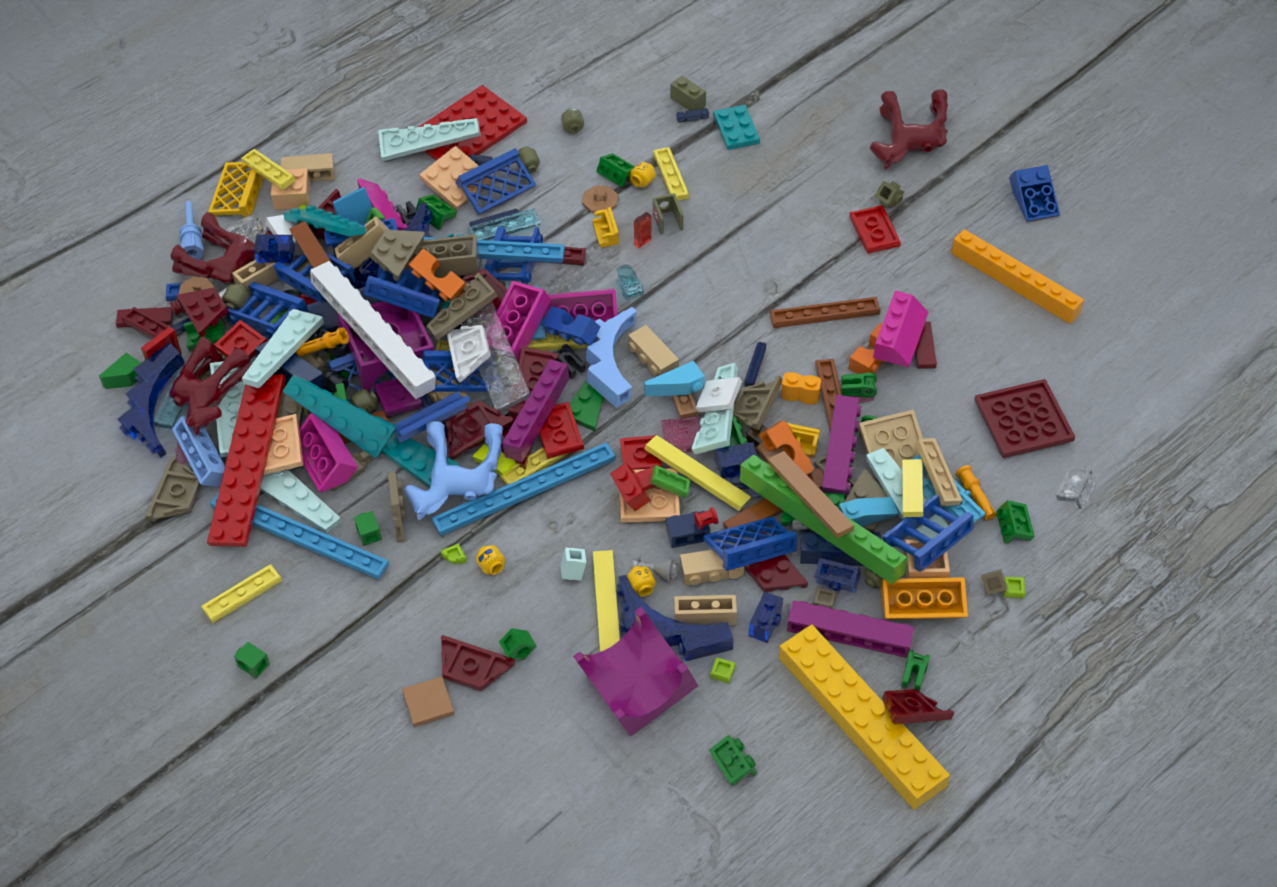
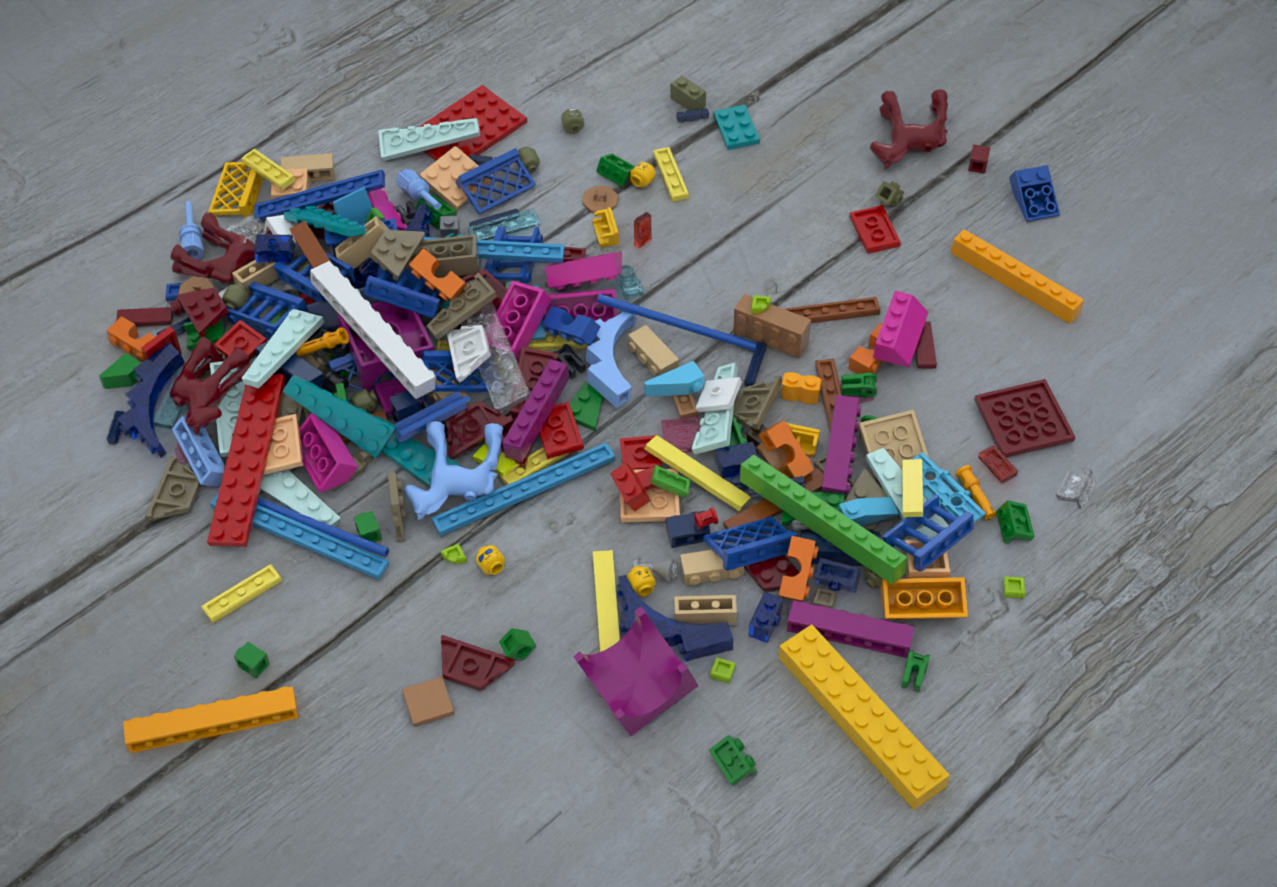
dark red tile [121,307,170,339] -> none
light aqua brick [560,547,586,581] -> none
olive piece [652,193,684,234] -> none
medium nougat tile [767,451,854,538] -> none
dark red wing [882,689,955,724] -> none
tan plate [915,438,962,506] -> none
dark tan tile [981,569,1008,595] -> none
none -> orange arch [106,317,155,363]
none -> dark blue axle [106,410,125,444]
none -> light orange brick [123,686,299,754]
none -> blue plate [255,169,385,222]
none -> blue piece [257,497,389,557]
none -> dark blue brick [389,390,421,423]
none -> light blue piece [396,168,441,210]
none -> flat silver brick [440,216,460,238]
none -> dark pink slope [544,251,622,290]
none -> blue piece [597,294,757,351]
none -> medium nougat brick [733,294,811,358]
none -> lime tile [751,295,772,313]
none -> orange arch [778,536,818,601]
none -> dark red brick [968,144,990,174]
none -> clear red plate [978,445,1018,484]

